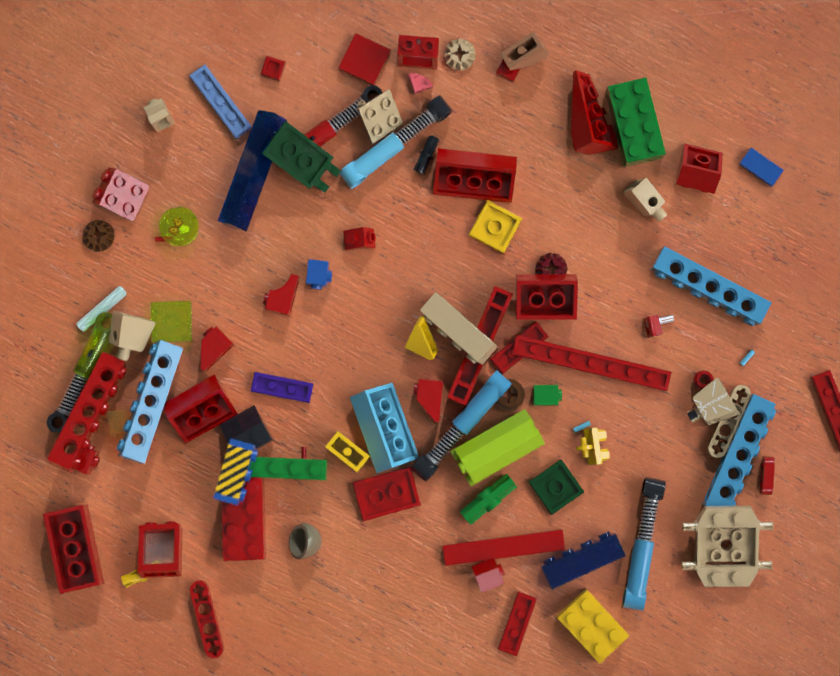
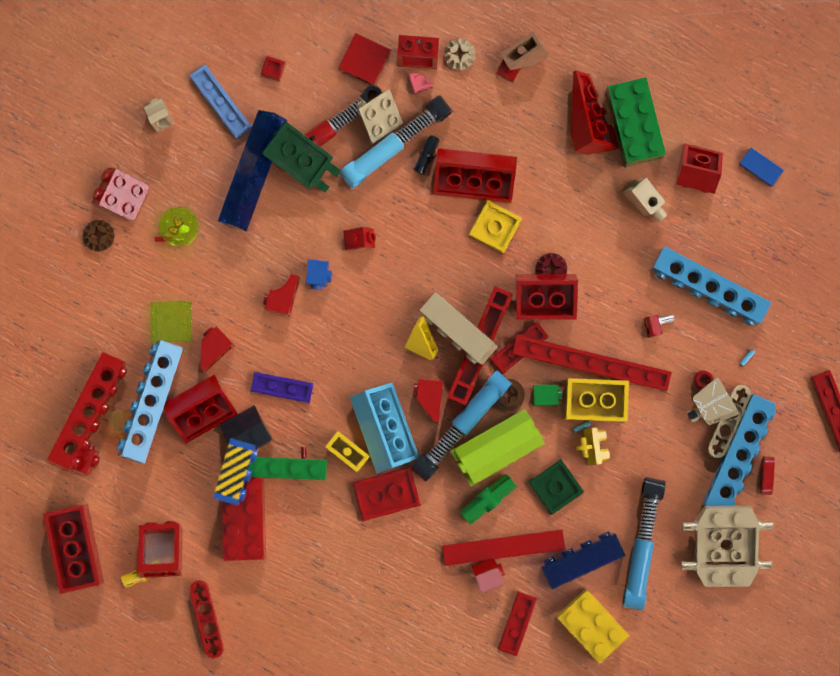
piece [47,312,112,433] -> none
light aqua axle [76,286,127,332] -> none
tan torso [109,311,155,361] -> none
dark tan hat [288,523,322,559] -> none
none -> yellow brick [564,378,629,422]

